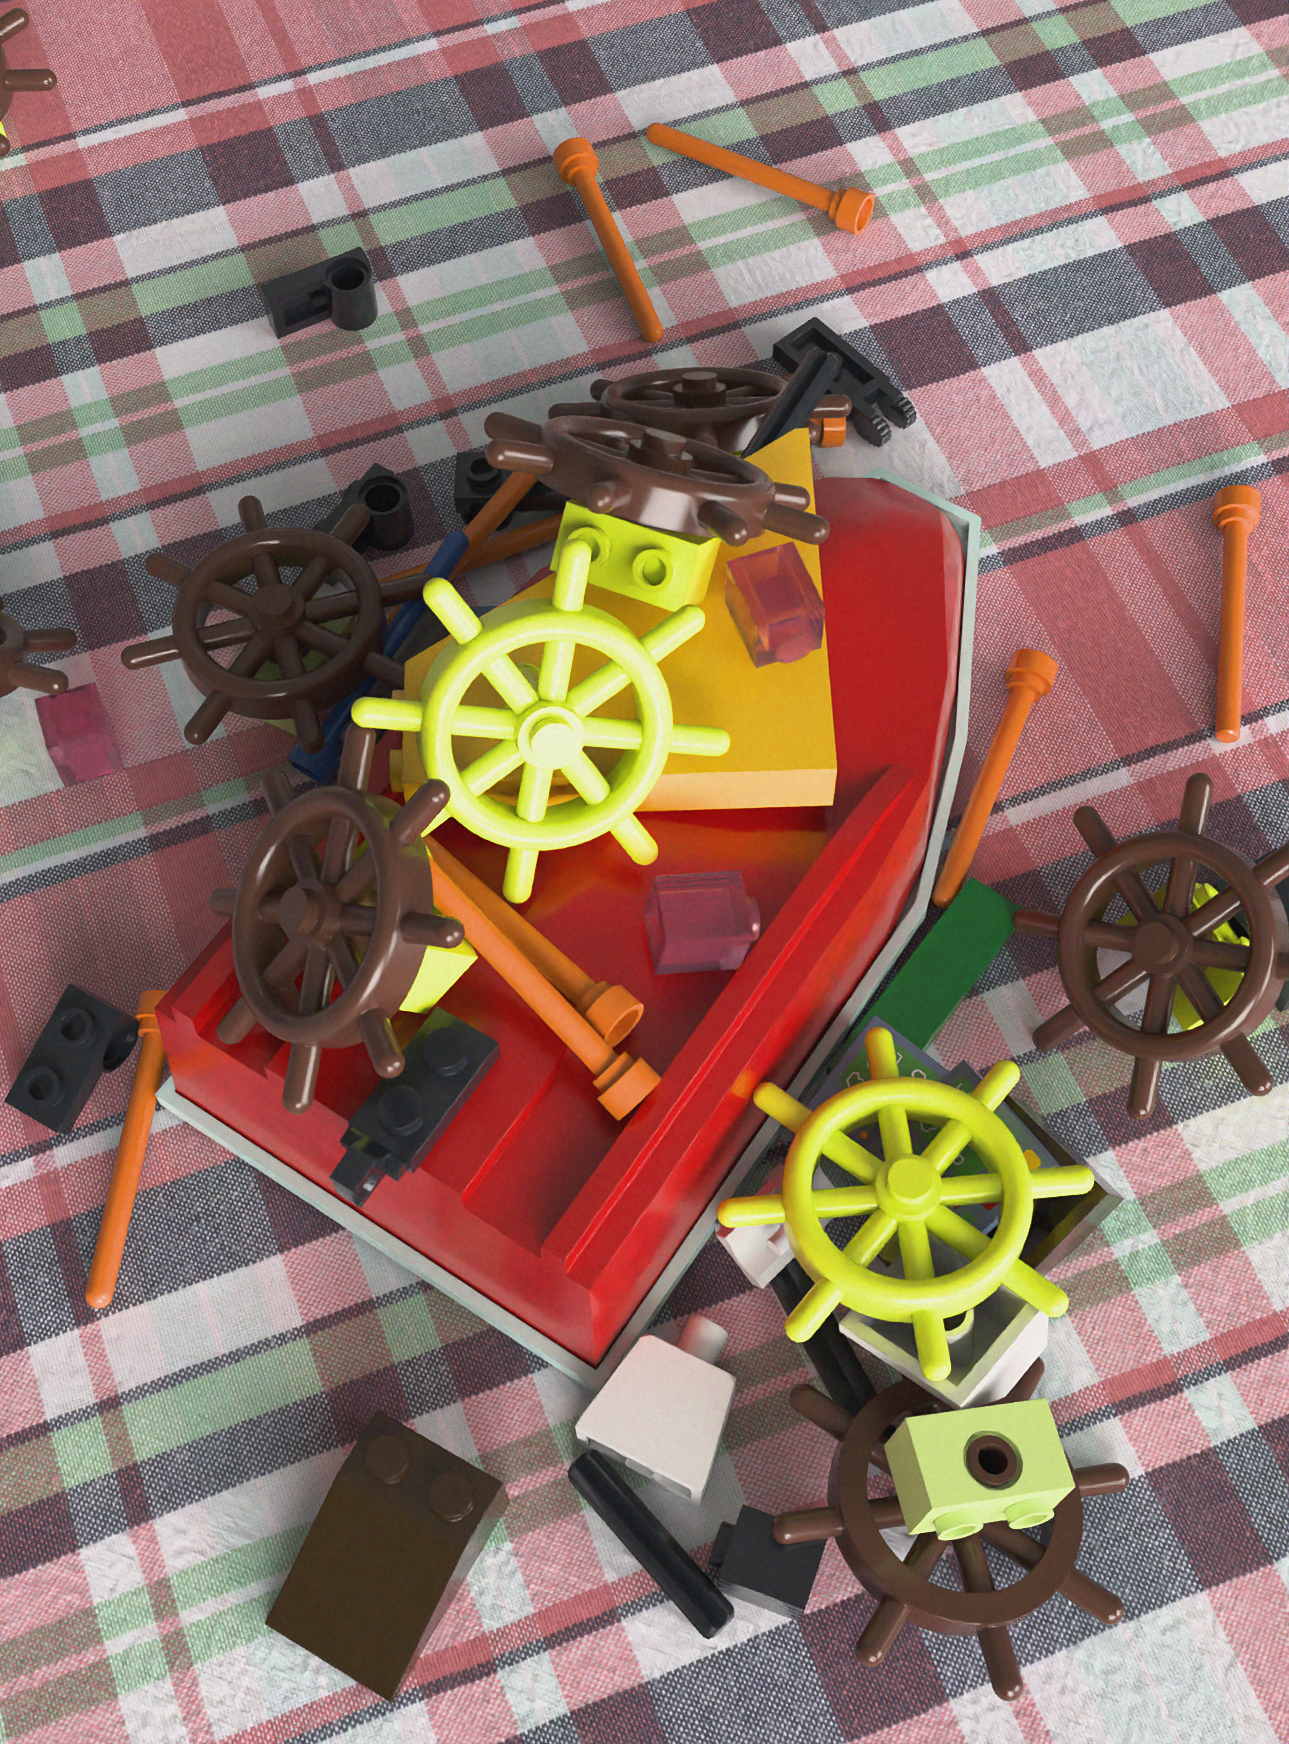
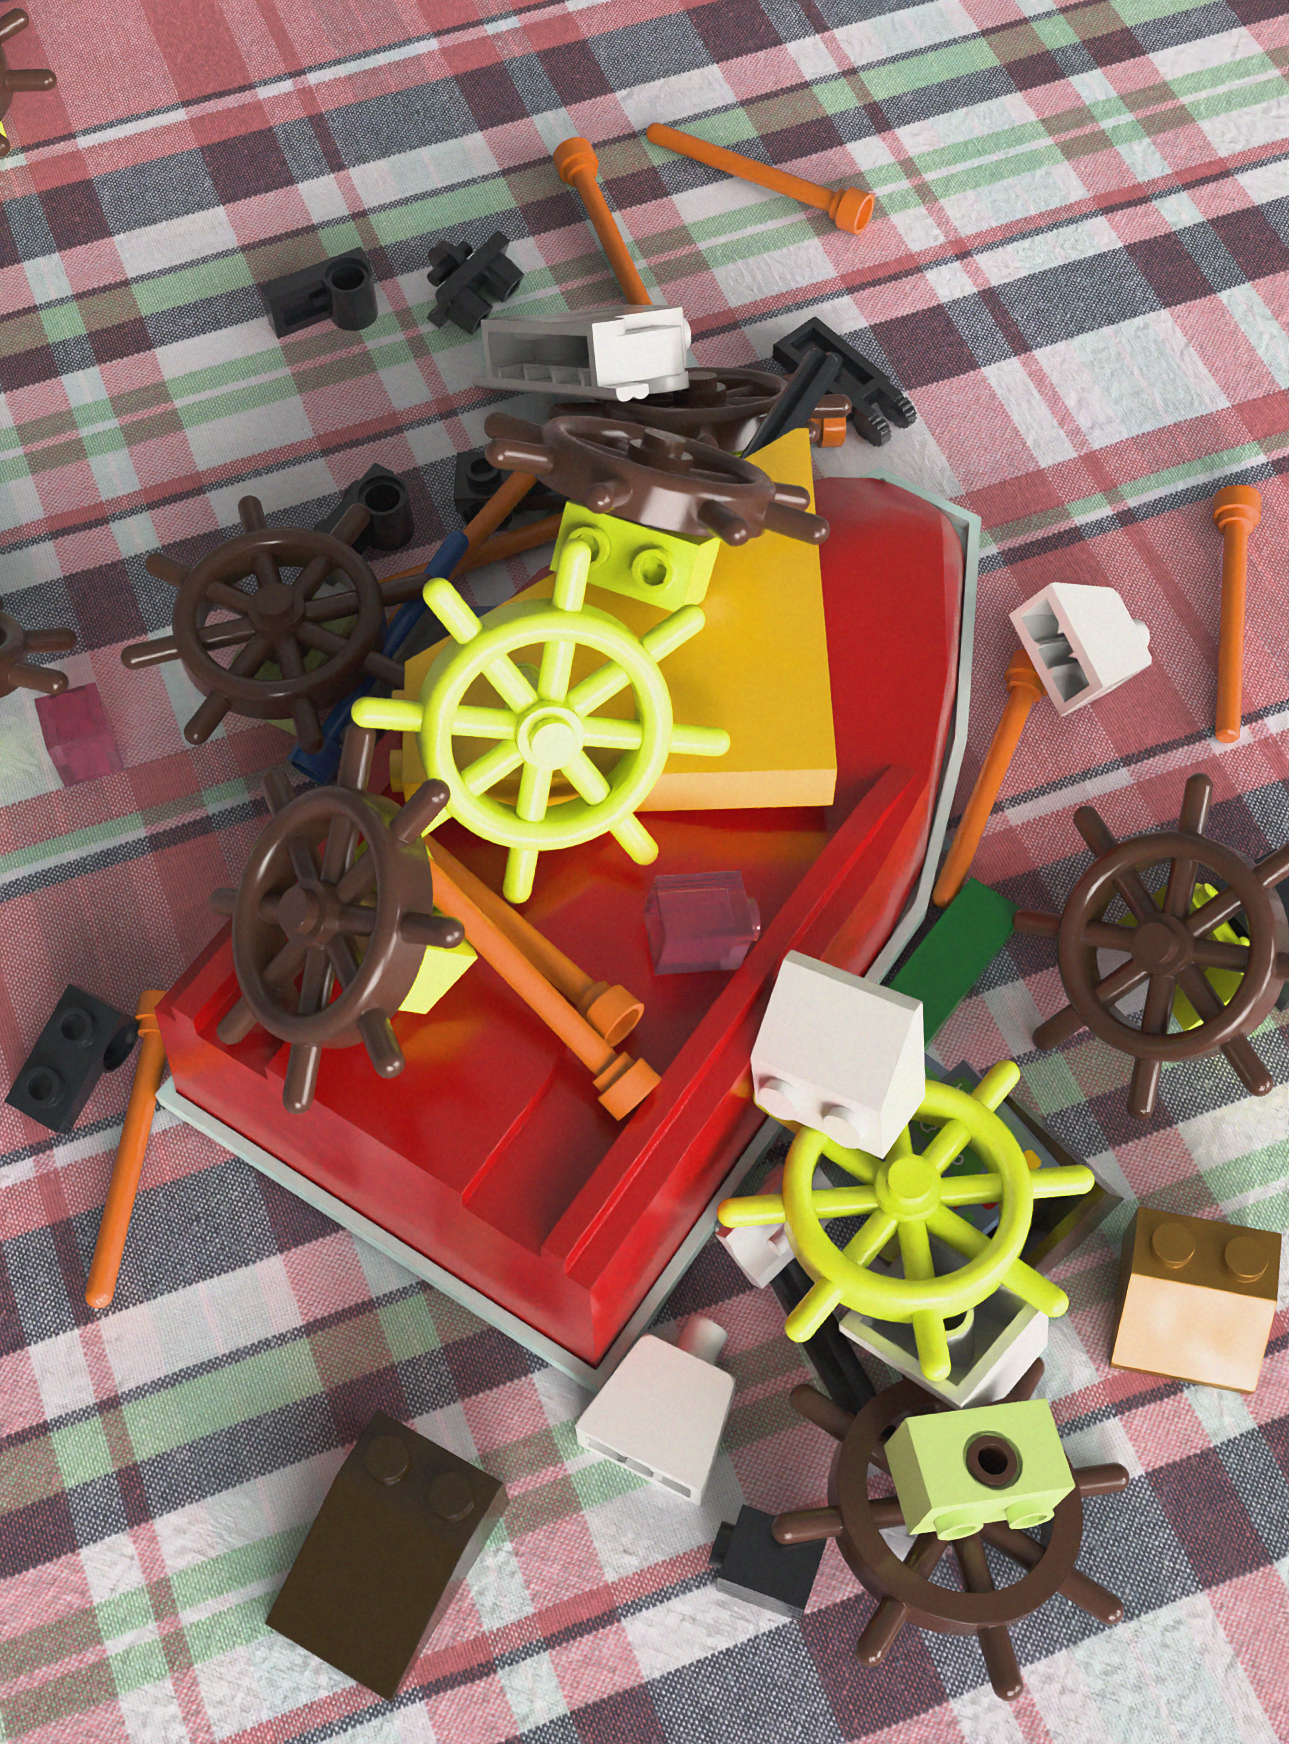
black hinge [329,1006,501,1209] -> none
black axle [567,1448,735,1639] -> none
clear pink brick [725,541,825,668] -> none
none -> black hips [427,231,524,335]
none -> white brick [472,305,691,402]
none -> white slope [751,949,925,1159]
none -> white torso [1009,582,1152,717]
none -> slope [1109,1206,1282,1395]

